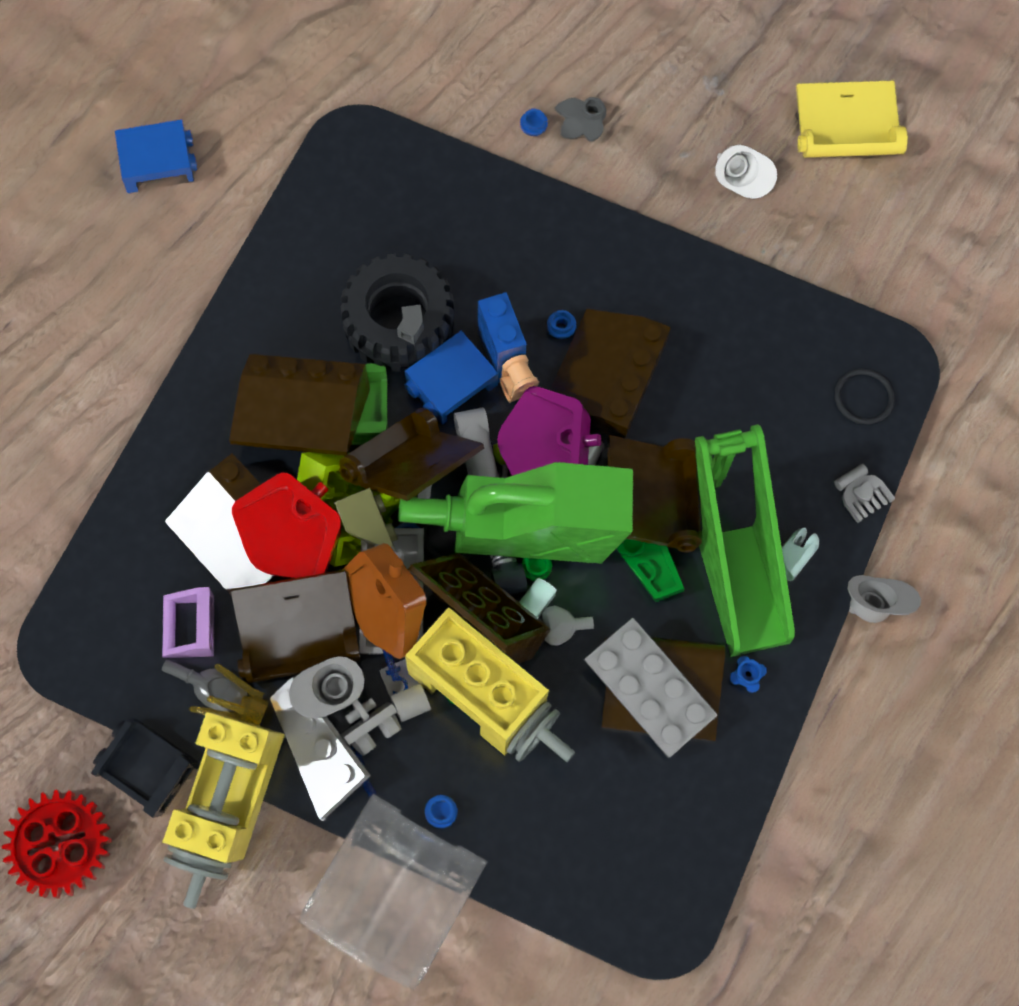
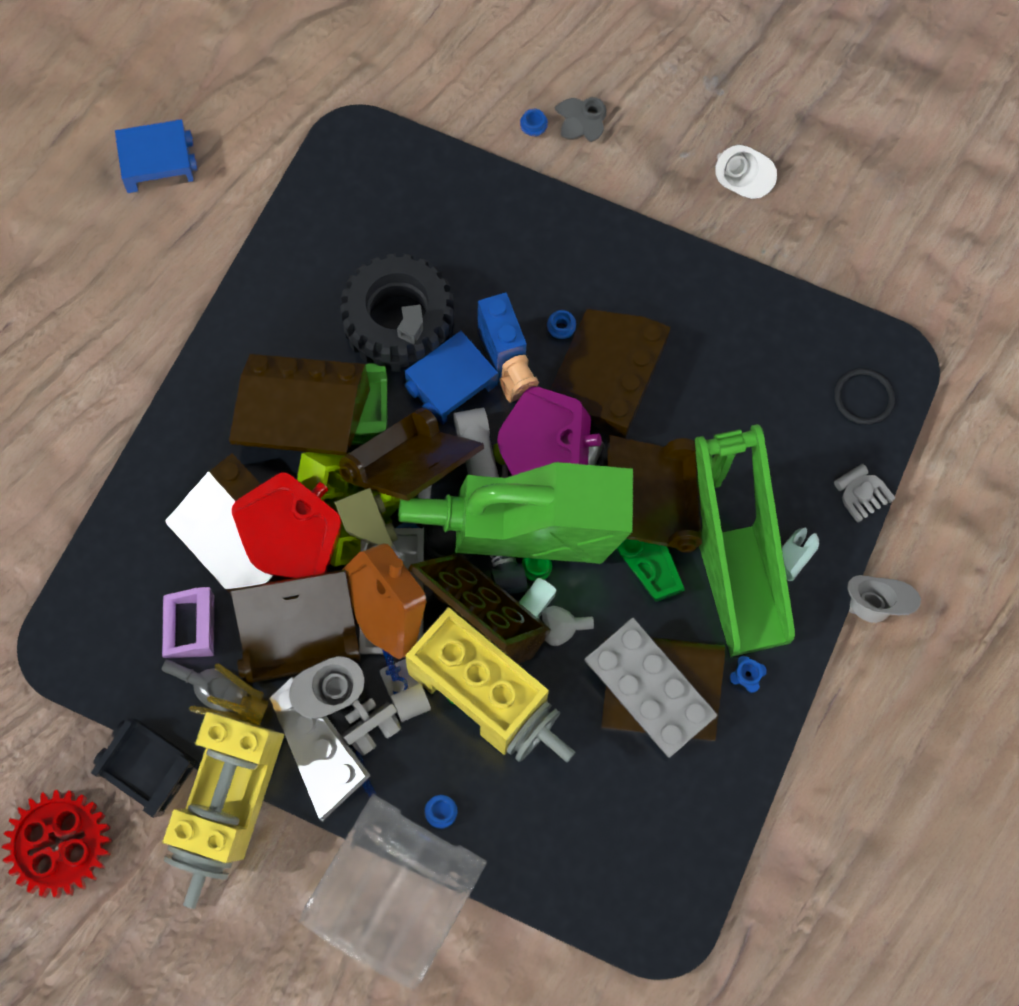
light yellow door [796,81,907,158] -> none

